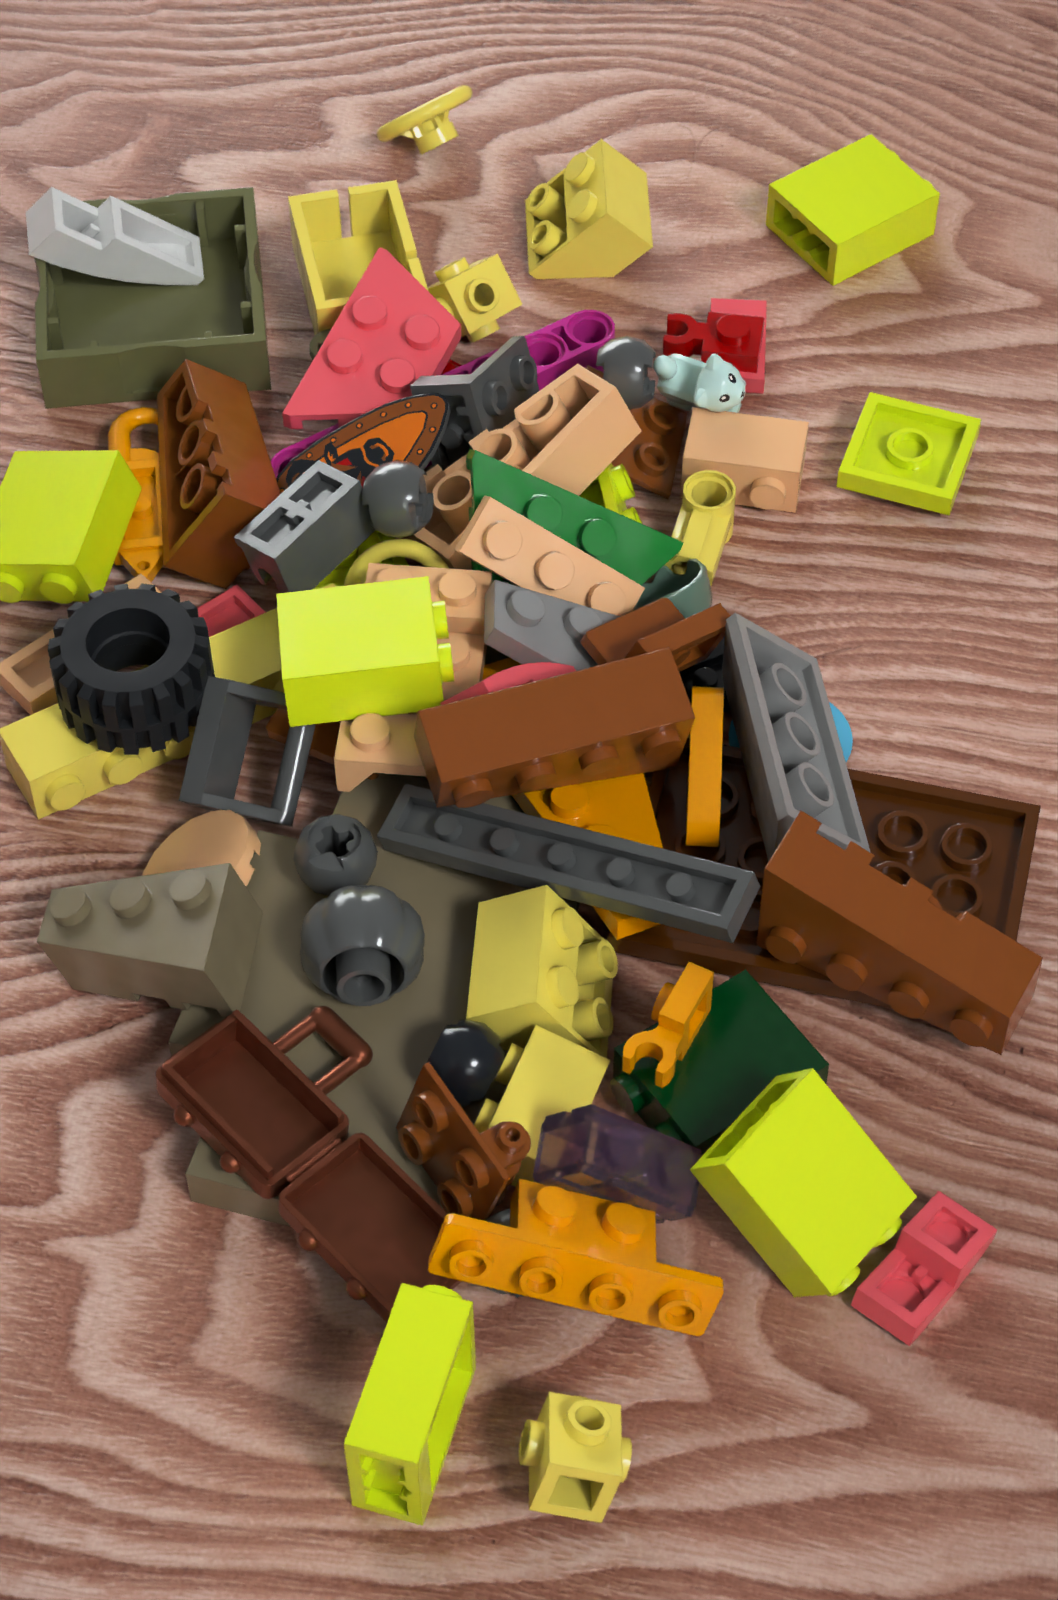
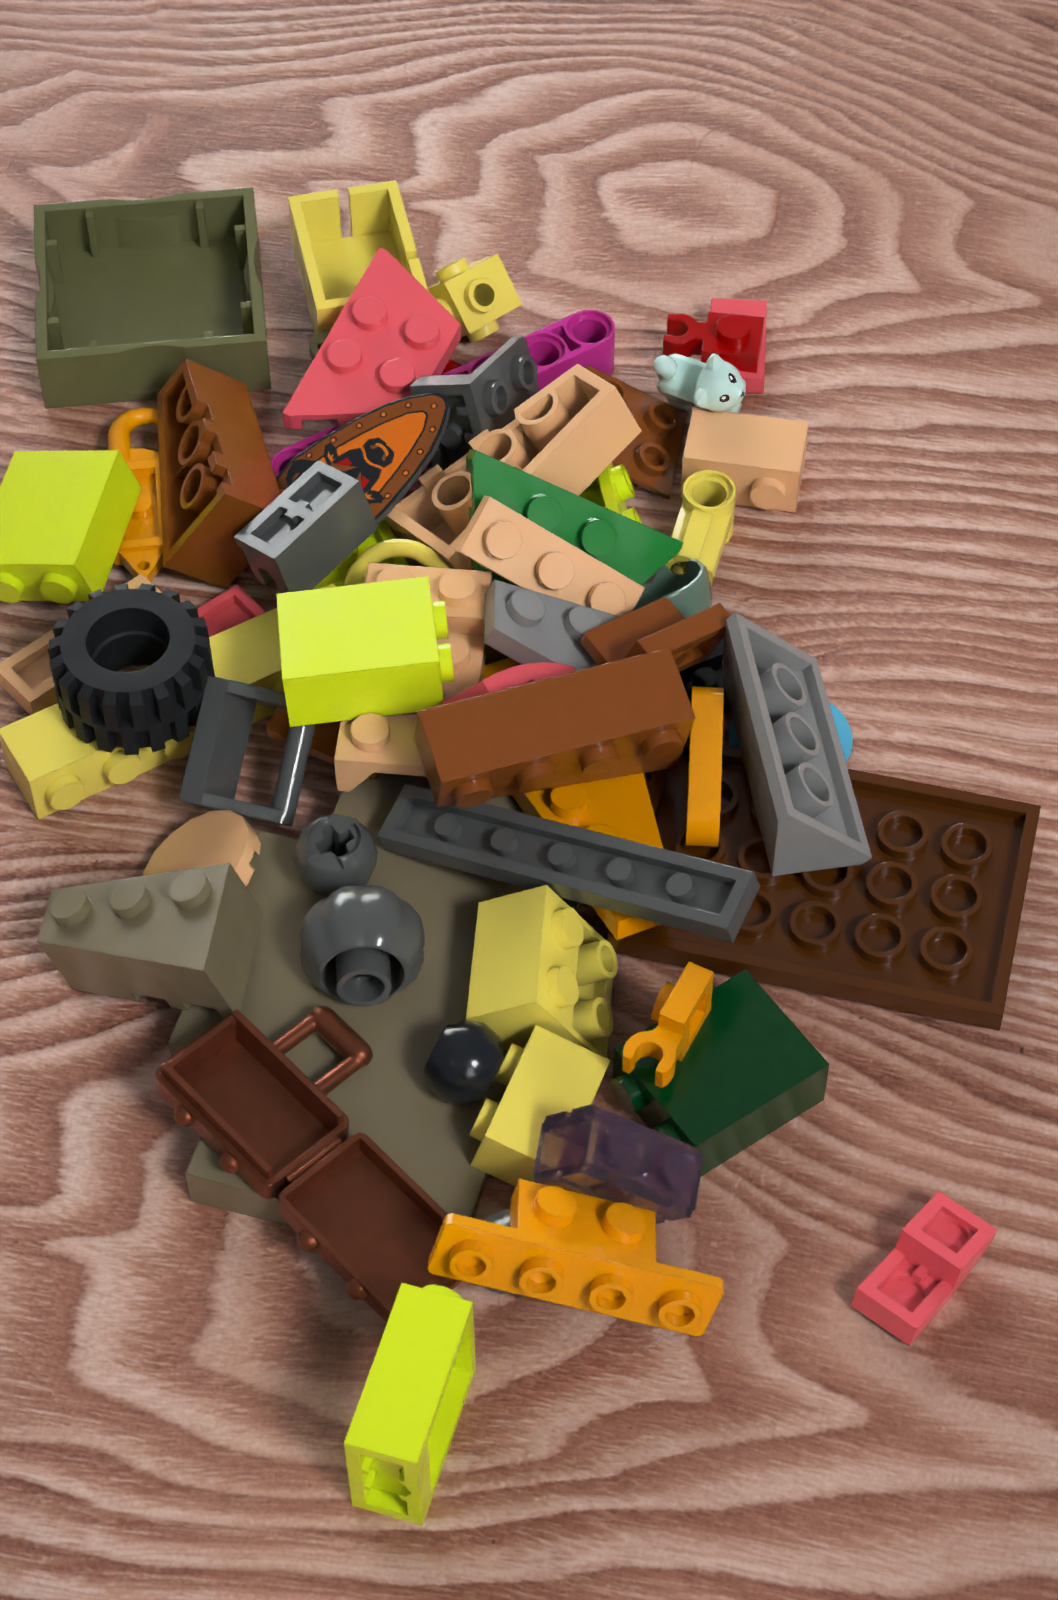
white slope [26,187,204,285] -> none
dark grey piece [362,460,434,538] -> none
light yellow piece [377,85,473,155] -> none
dark orange hinge [396,1062,531,1221] -> none
light yellow brick [519,1392,632,1523] -> none
light yellow slope [525,139,653,279] -> none
dark grey piece [596,336,656,410] -> none
neon yellow brick [689,1068,917,1297] -> none
dark orange wedge [757,811,1043,1055] -> none
neon yellow brick [766,134,940,286] -> none
neon yellow plate [836,392,981,516] -> none

